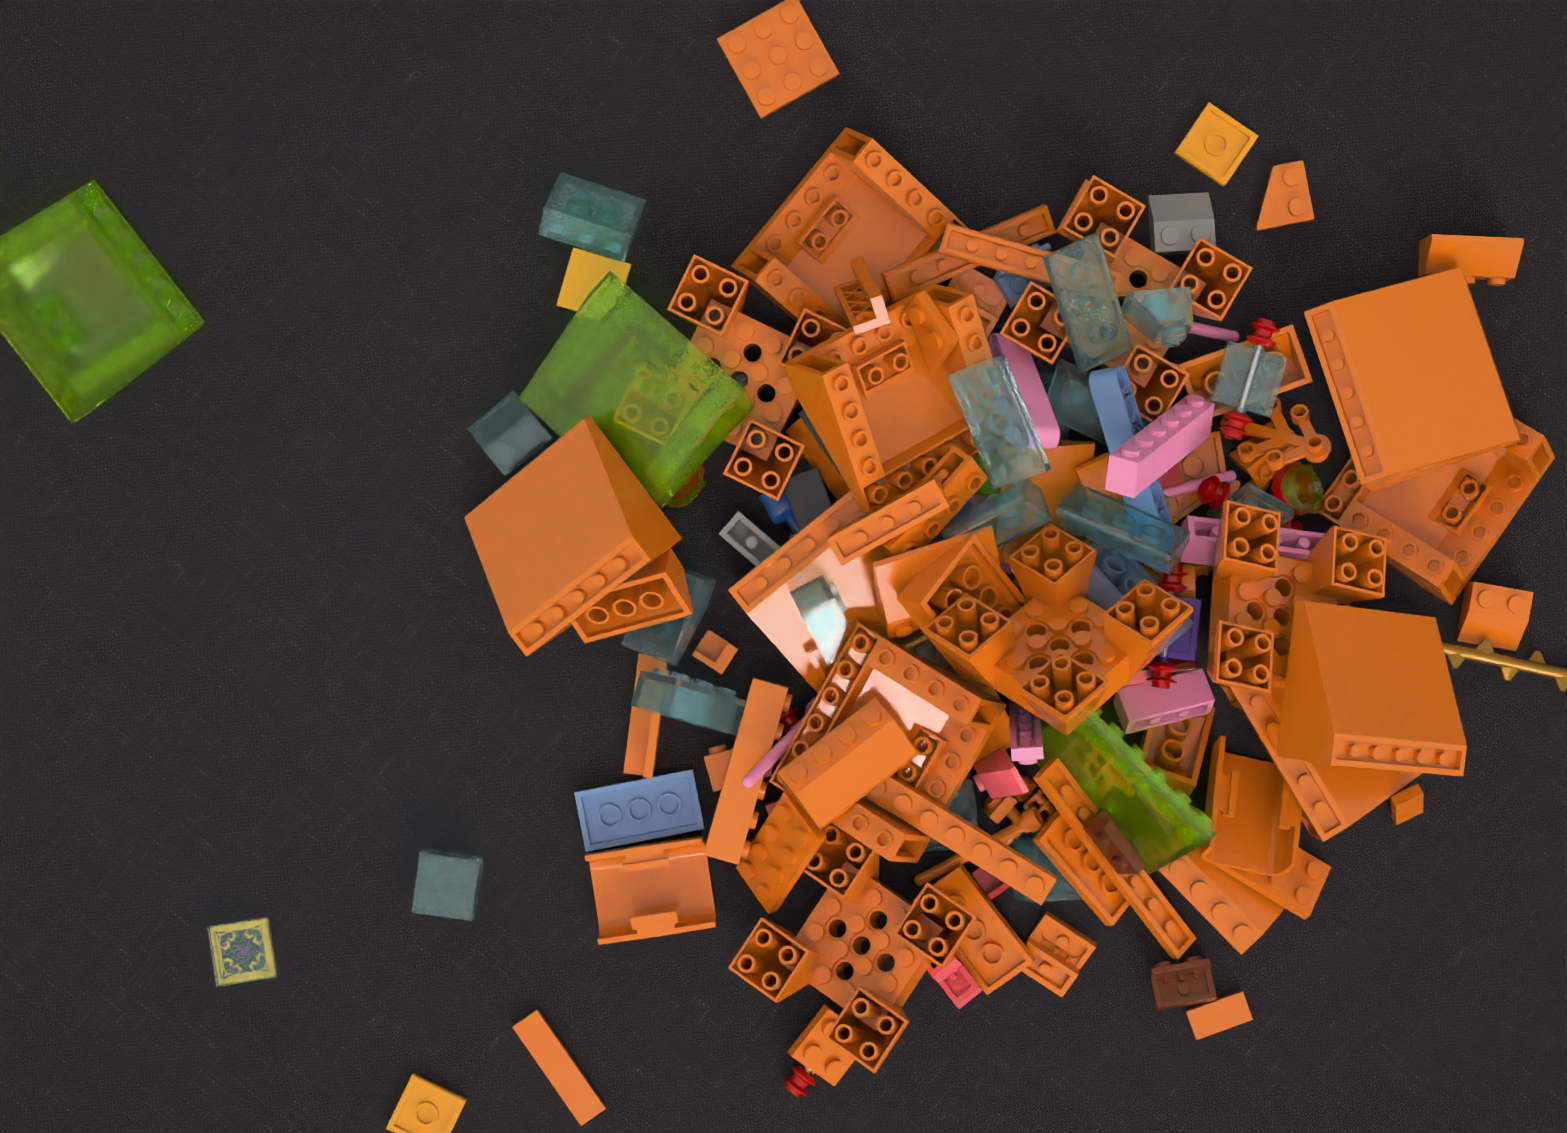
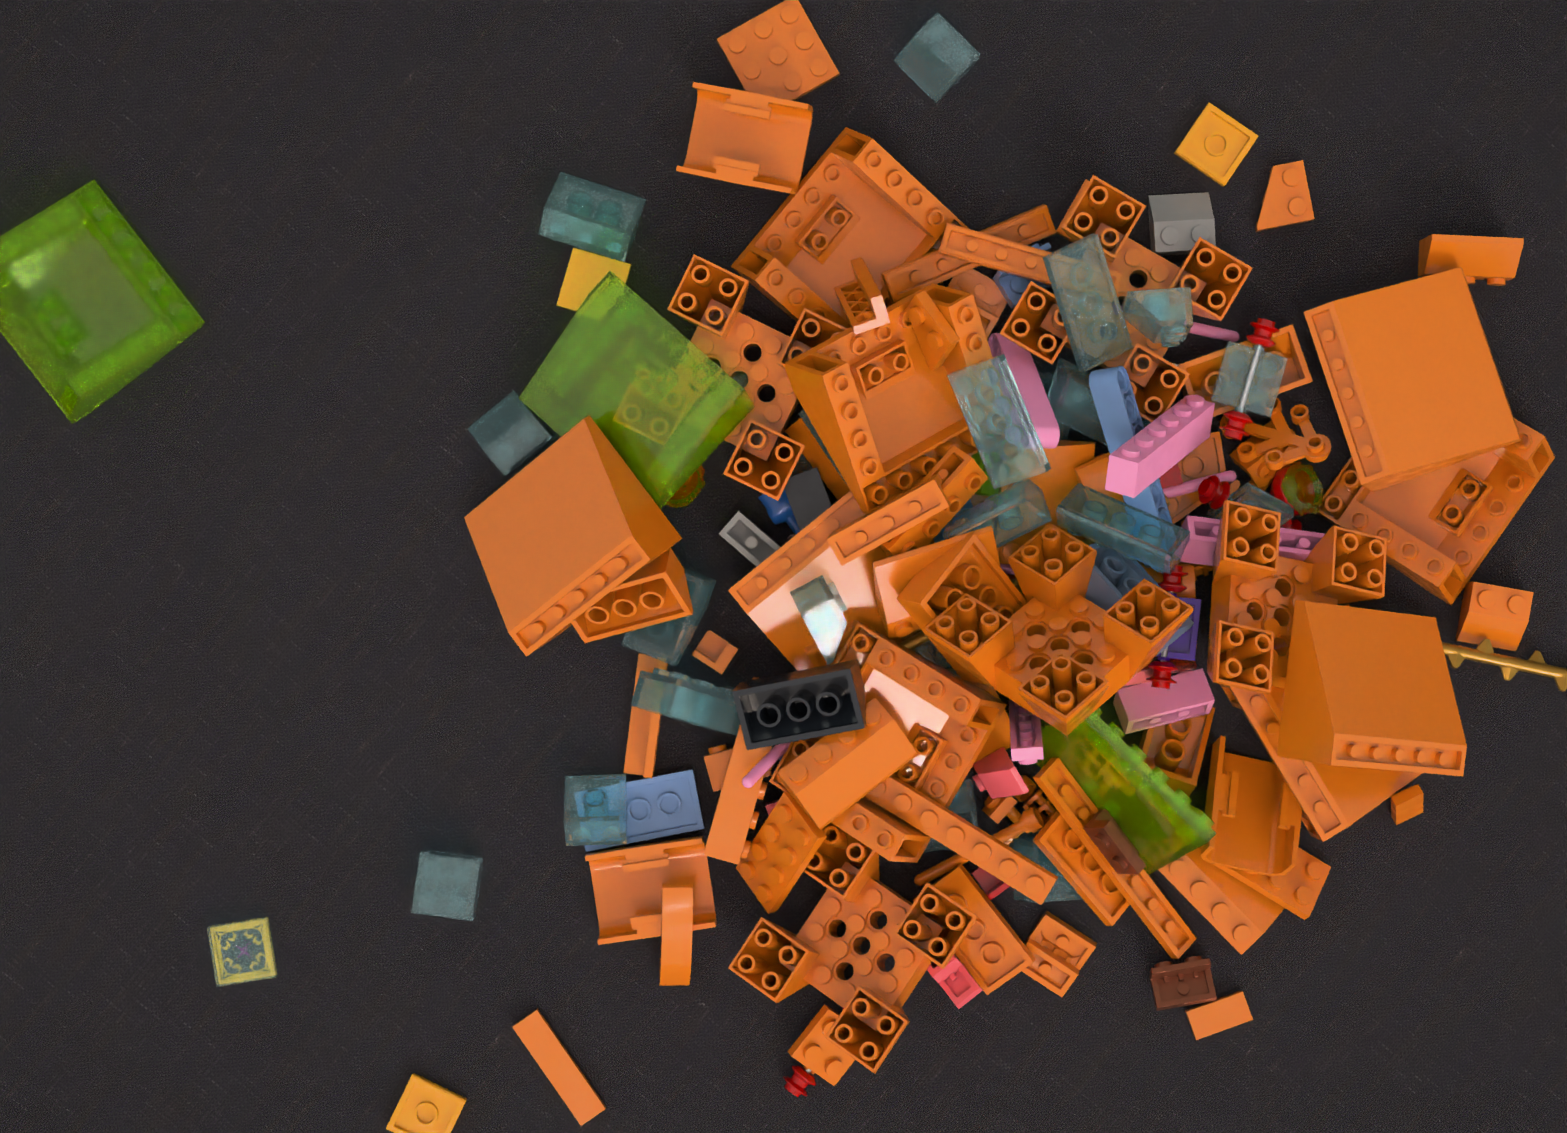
none -> clear light blue slope [564,774,627,846]
none -> orange slope [659,884,693,986]
none -> orange piece [676,82,813,195]
none -> black slope [732,659,866,750]
none -> clear light blue slope [894,12,981,103]

